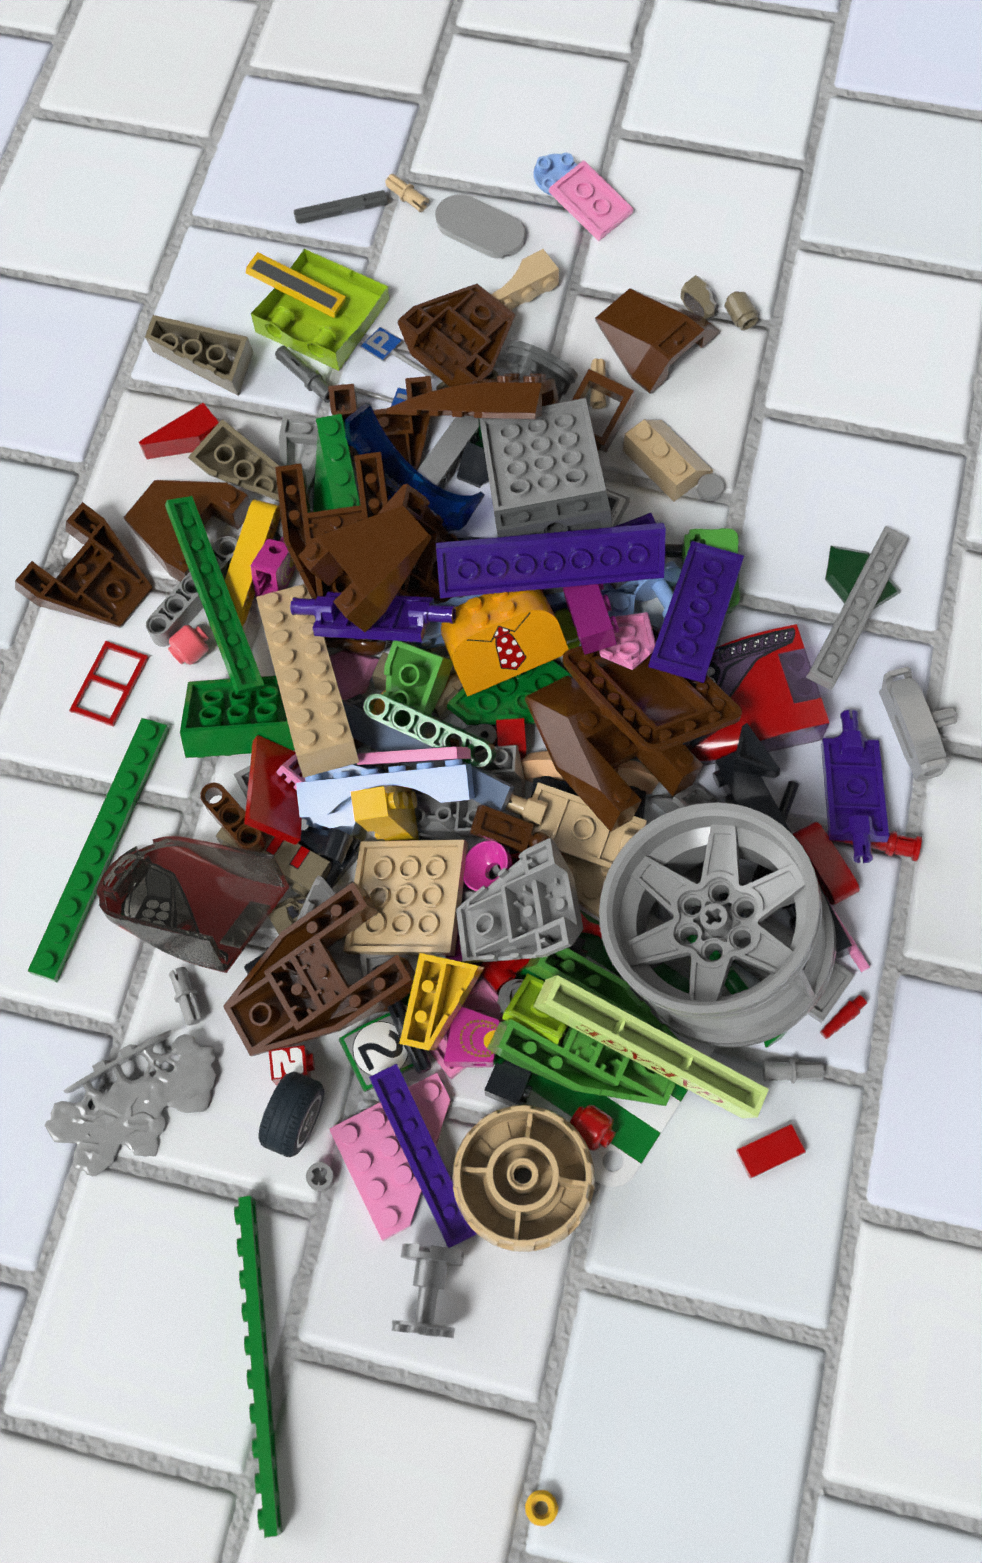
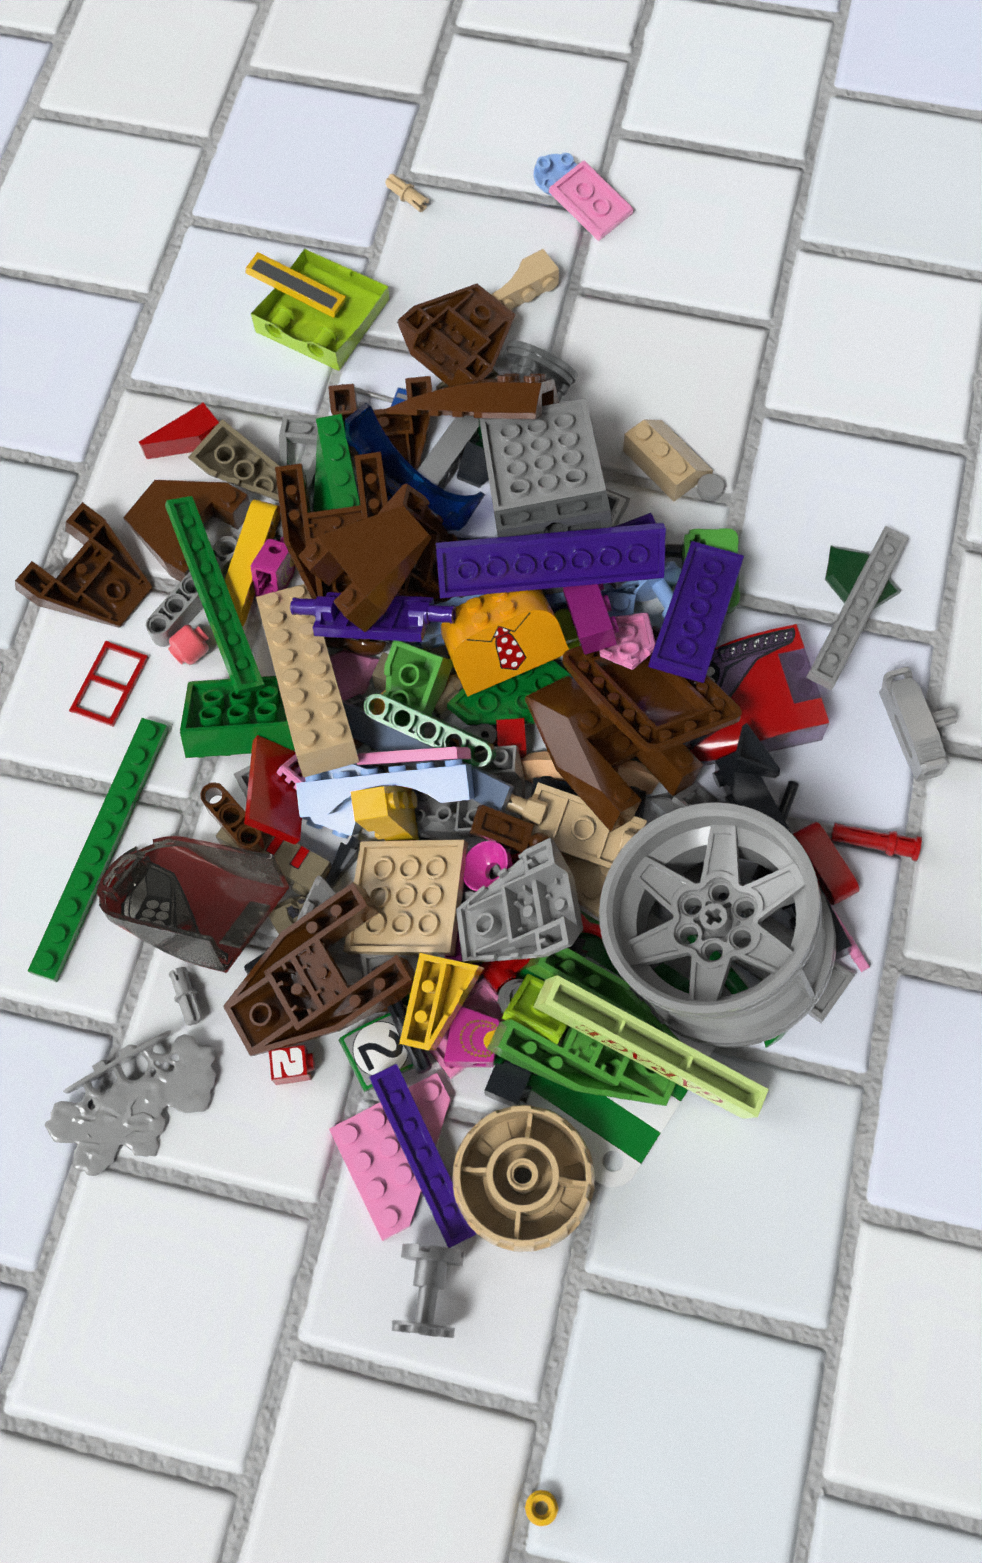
dark tan wedge [145,315,253,396] -> none
green plate [234,1196,283,1538] -> none
black wheel [258,1072,325,1157] -> none
dark grey pin [275,345,330,403] -> none
dark grey axle [293,190,387,224] -> none
black piece [299,826,354,865] -> none
light grey bush [306,1162,335,1192] -> none
piece [360,327,434,379] -> none
light grey tile [435,194,524,258] -> none
red head [569,1105,616,1151] -> none
reddish brown window [571,369,636,453] -> none
tan axle [590,358,606,409] -> none
reddish brown wedge [595,288,719,394] -> none
dark tan rock [680,275,717,319] -> none
dark tan brick [724,291,758,330] -> none
red tile [736,1124,806,1179] -> none
light grey axle [763,1059,824,1083] -> none
red animal [820,995,867,1039] -> none
dark purple plate [821,710,889,863] -> none

